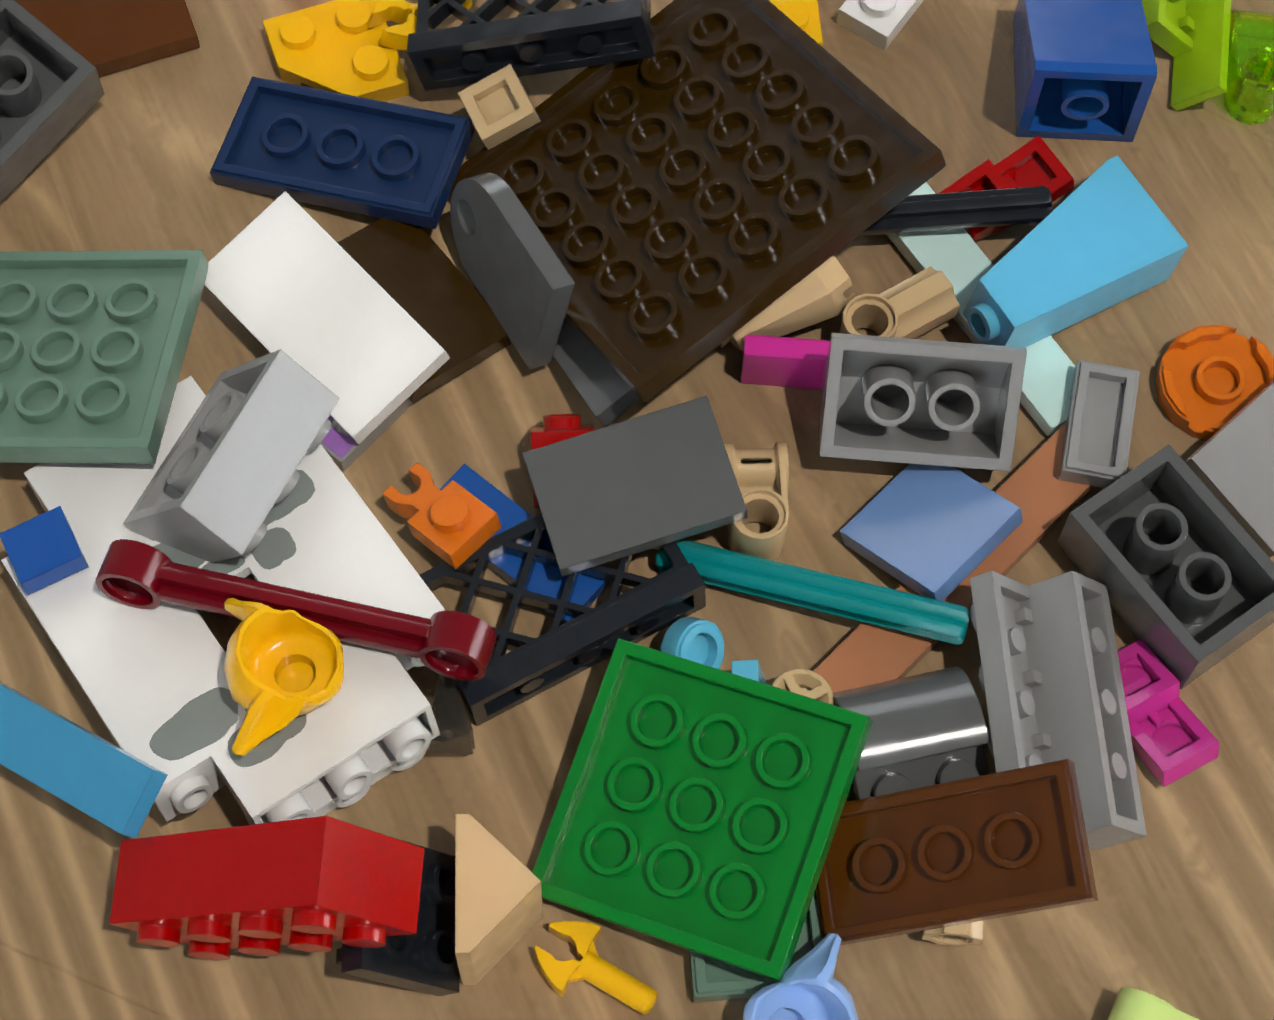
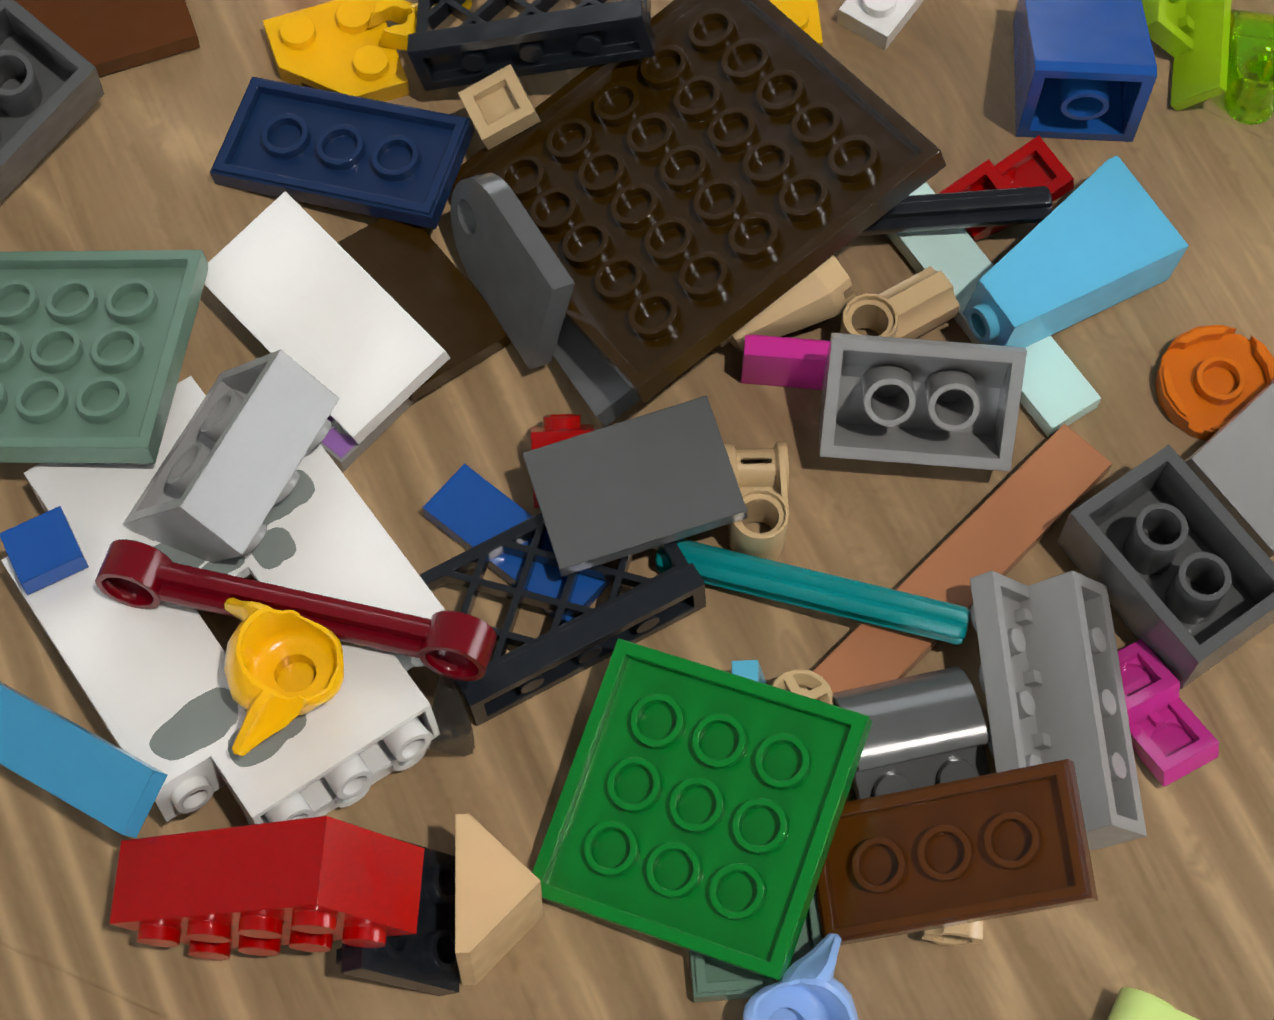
orange plate [383,462,501,569] -> none
yellow bar [535,921,658,1014] -> none
medium azure tile [659,617,725,669] -> none
medium blue tile [840,464,1023,601] -> none
light grey tile [1058,359,1140,488] -> none

